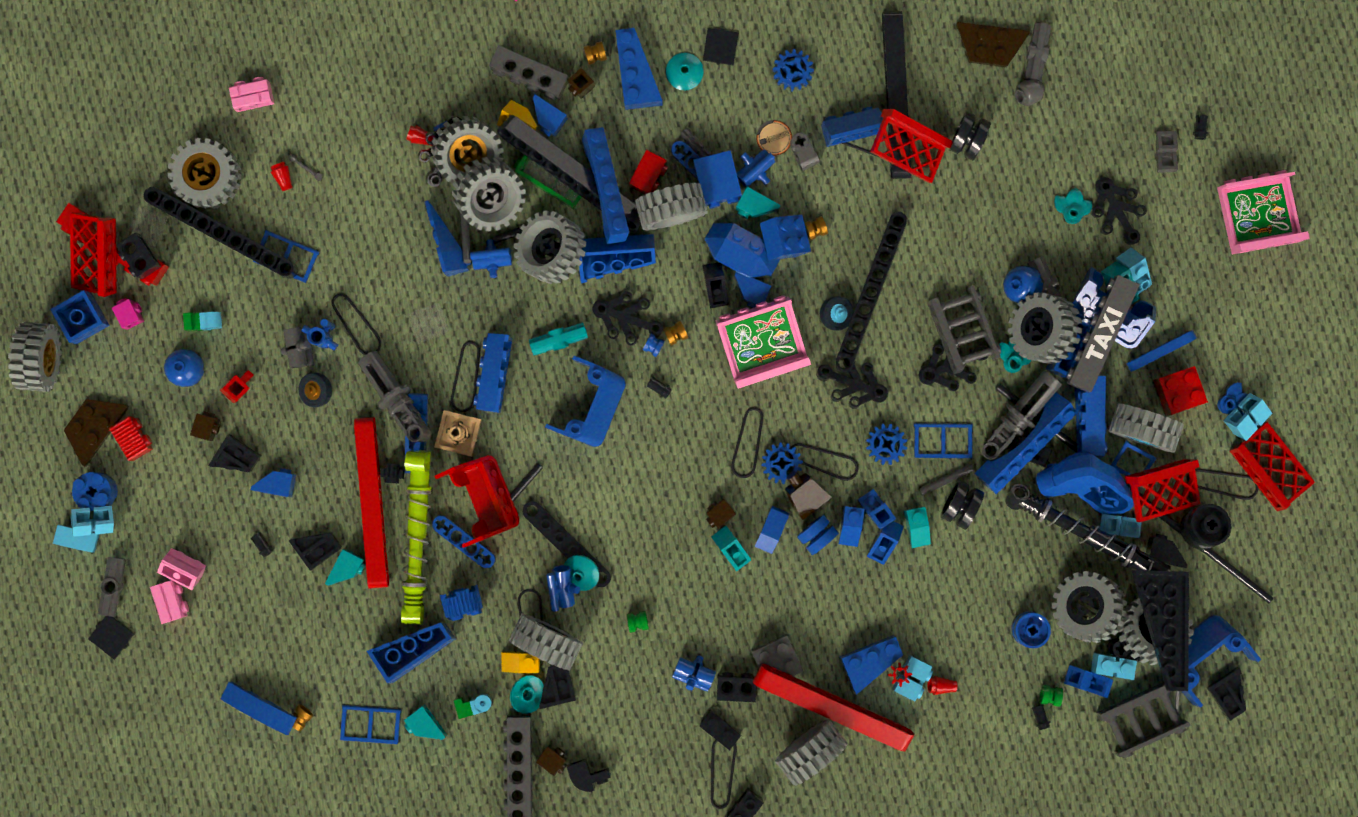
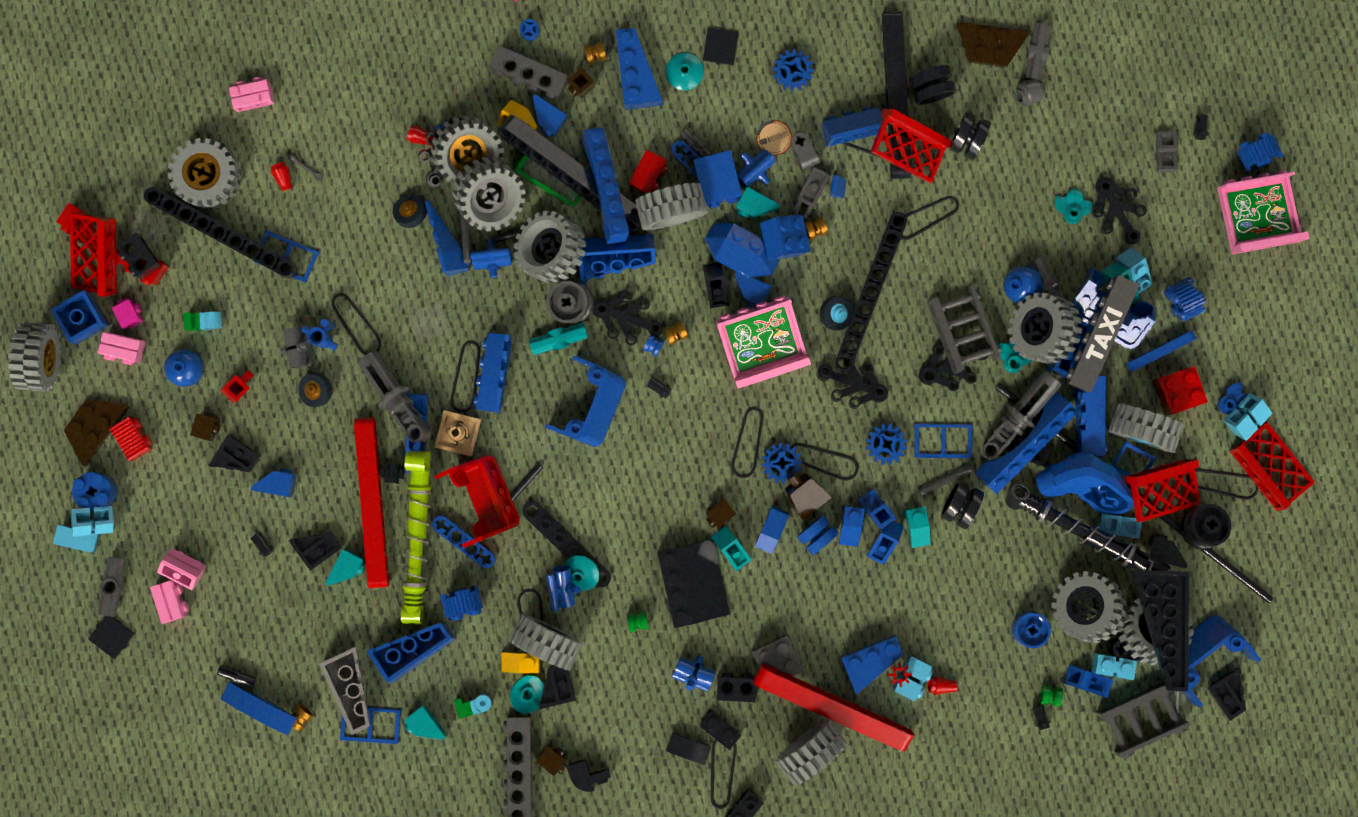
none -> bright pink brick [98,331,146,366]
none -> black axle [217,665,257,689]
none -> light grey wedge [320,647,371,735]
none -> black wheel [393,194,427,228]
none -> blue wheel [520,19,540,41]
none -> dark grey wheel [547,281,594,323]
none -> black slope [657,539,730,628]
none -> black slope [666,733,711,765]
none -> dark grey hinge [791,166,831,222]
none -> blue slope [830,175,846,198]
none -> black piece [894,196,959,240]
none -> black wheel [909,65,957,105]
none -> blue brick [1164,277,1206,321]
none -> blue brick [1237,132,1283,173]

